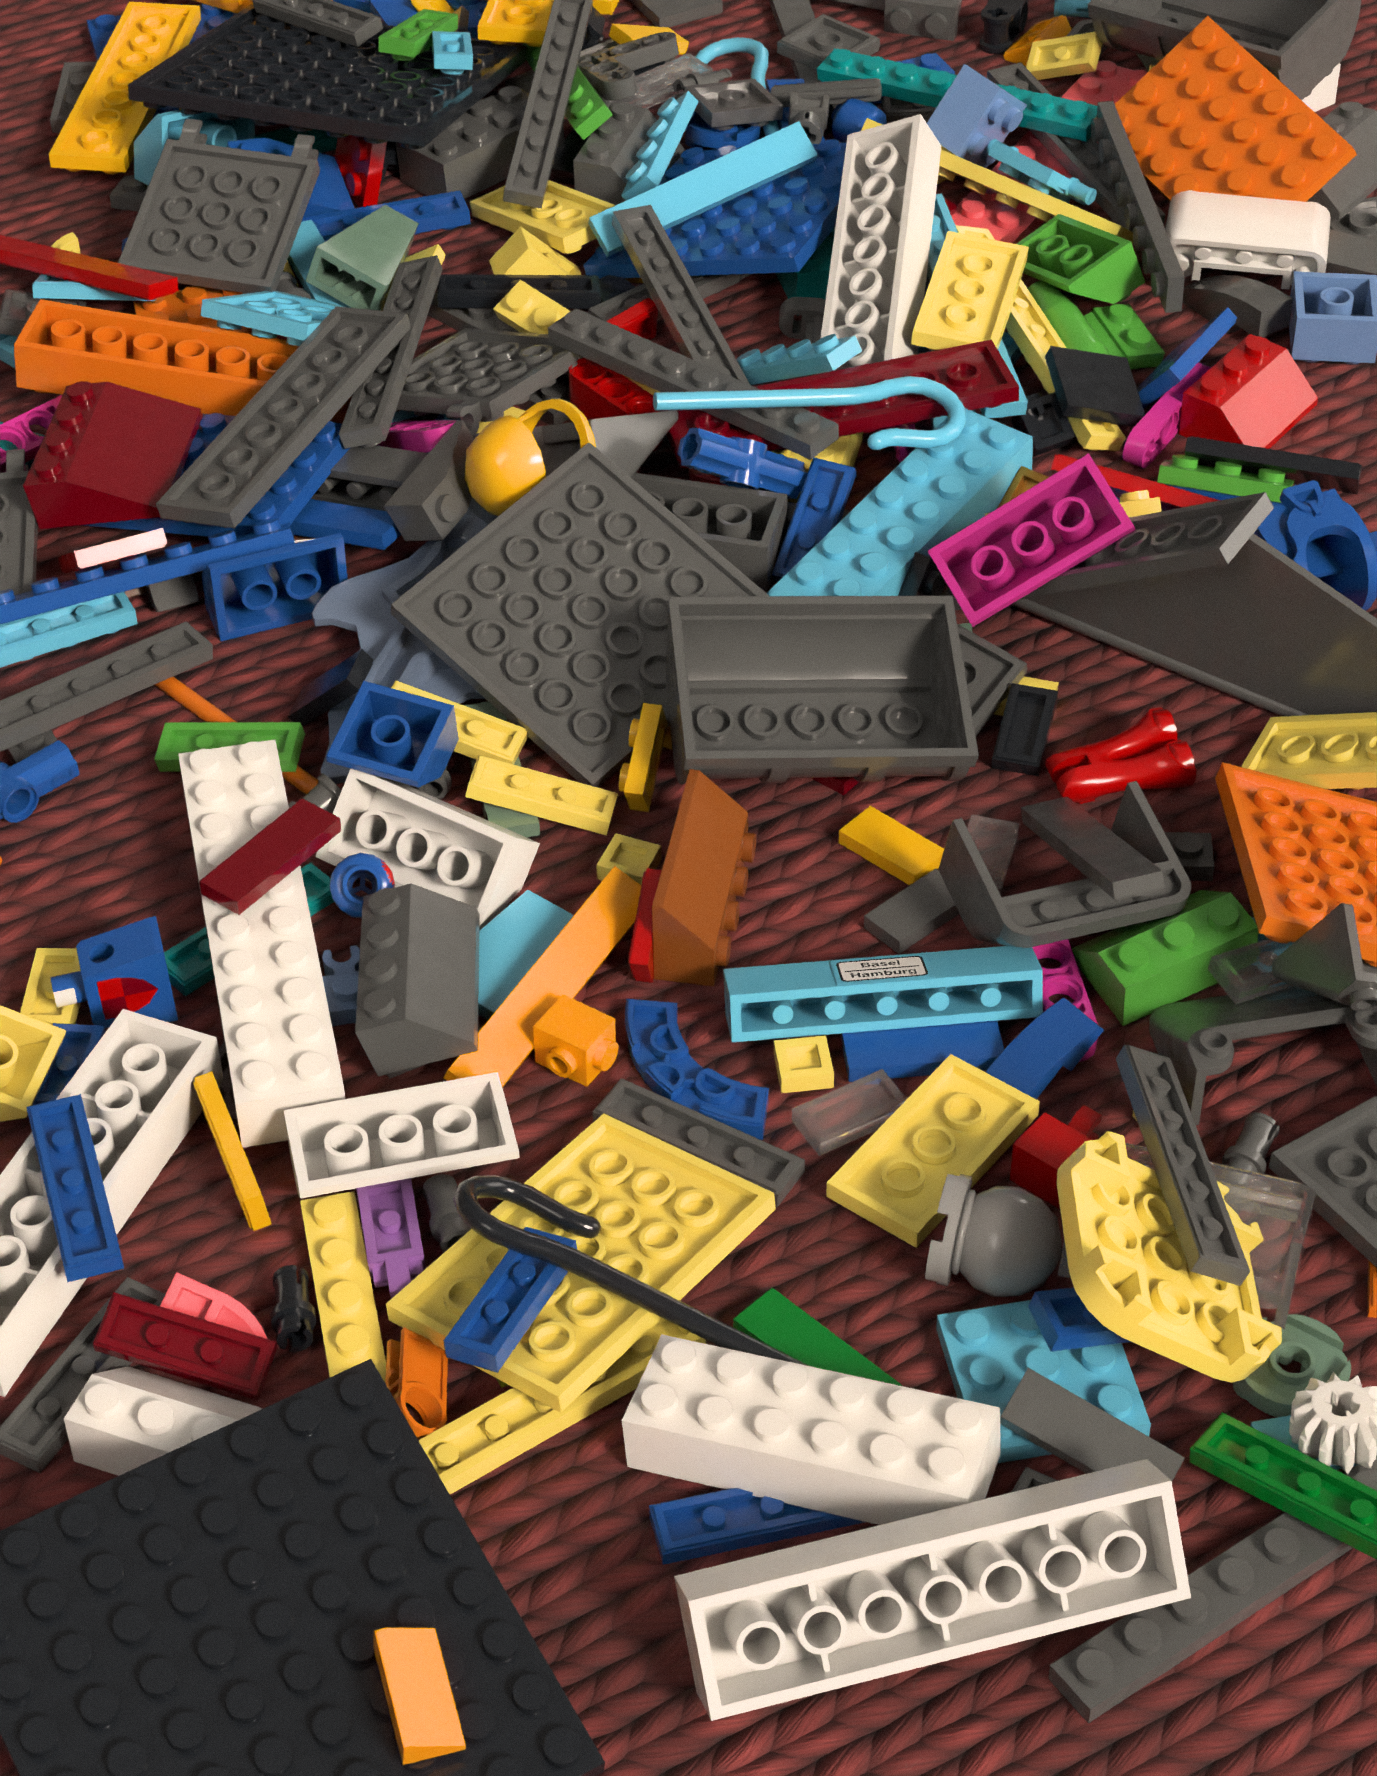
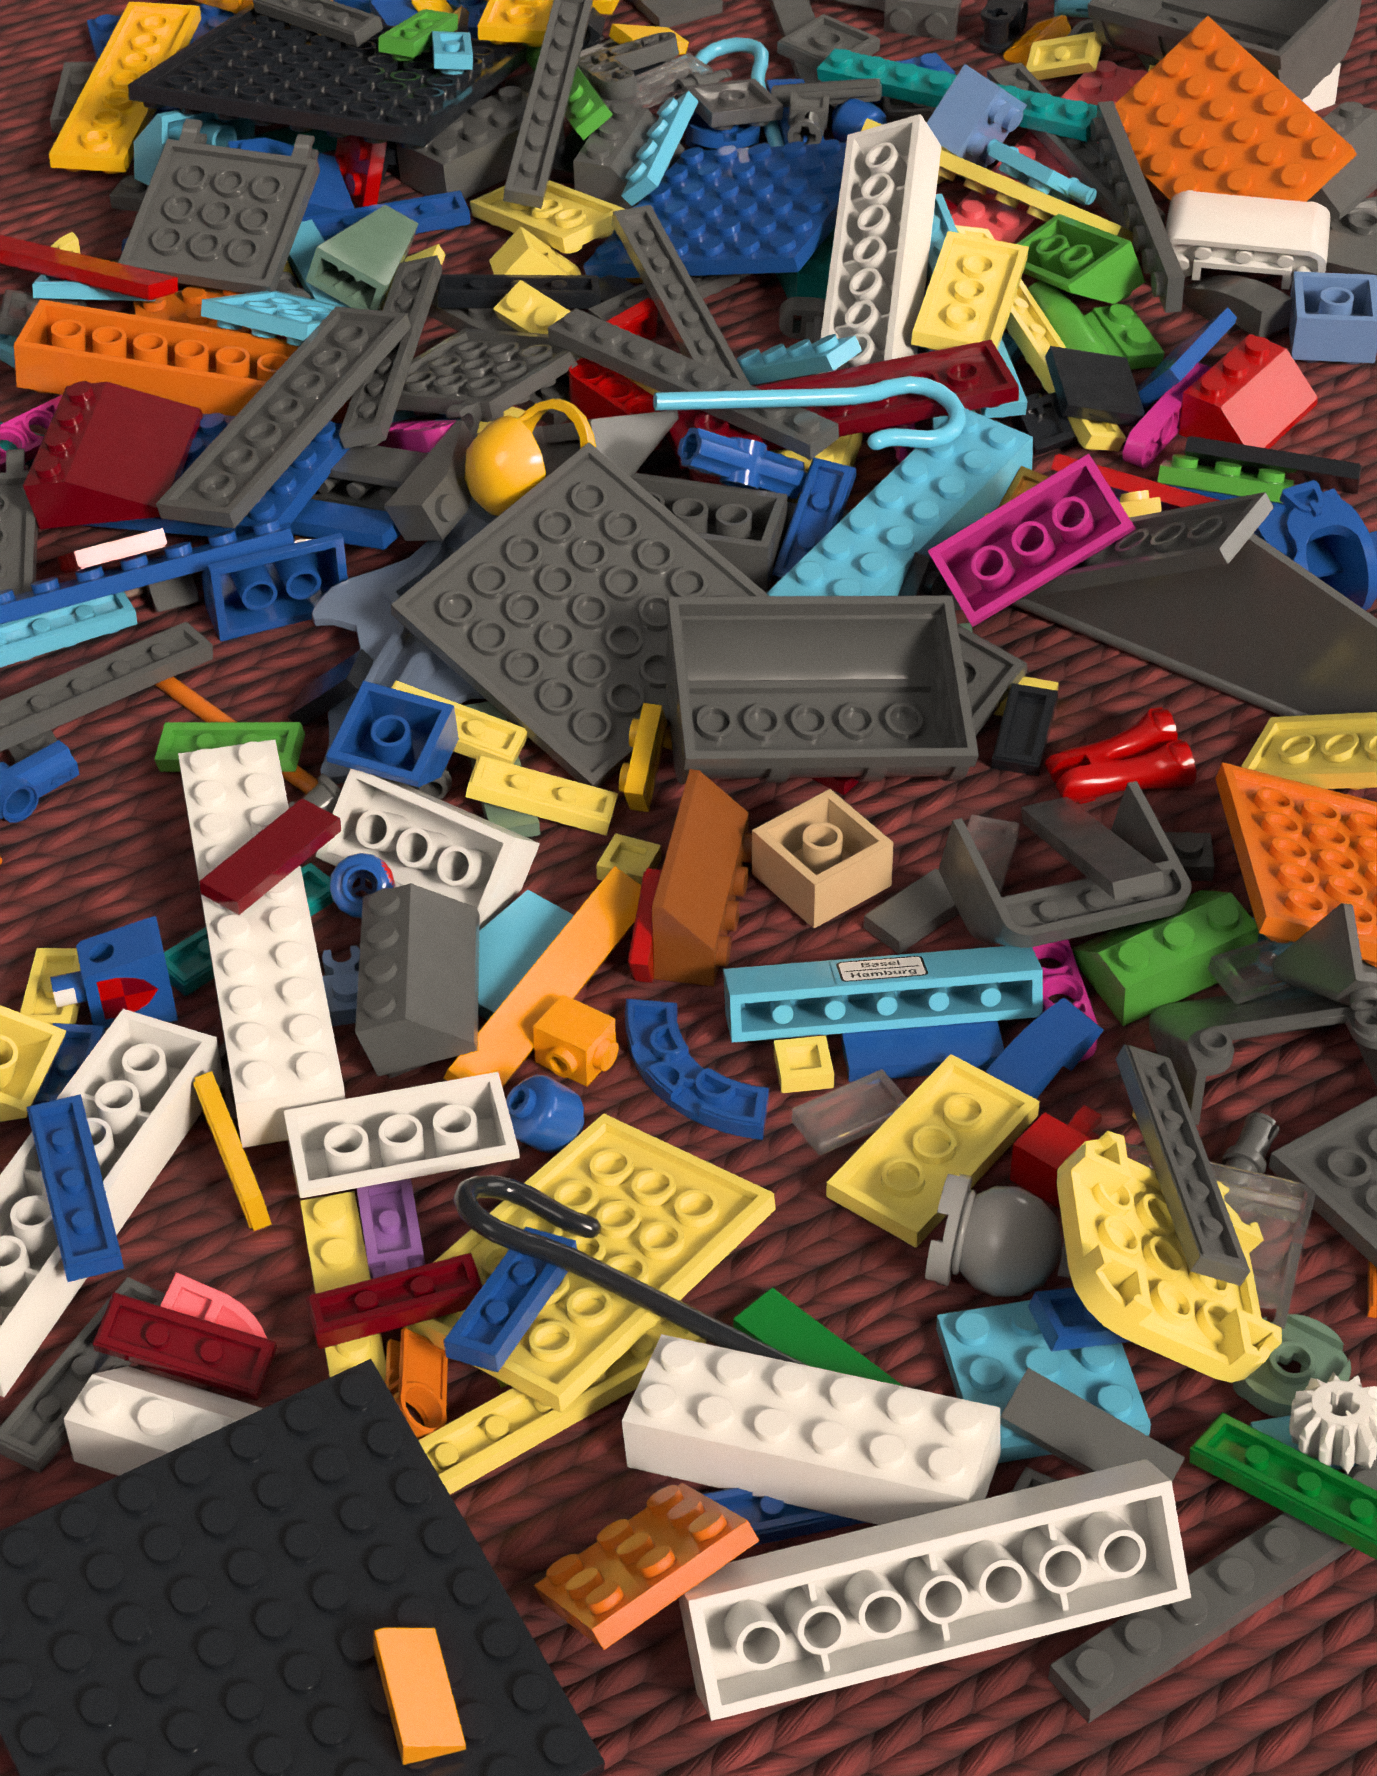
black pin [270,1265,317,1352] -> none
dark grey pin [422,1174,471,1253] -> none
medium azure tile [588,121,818,257] -> none
dark grey tile [593,1078,805,1208] -> none
yellow tile [838,806,944,885] -> none
none -> dark red tile [305,1253,483,1349]
none -> blue head [506,1075,584,1154]
none -> orange plate [534,1483,759,1650]
none -> tan brick [752,789,893,928]

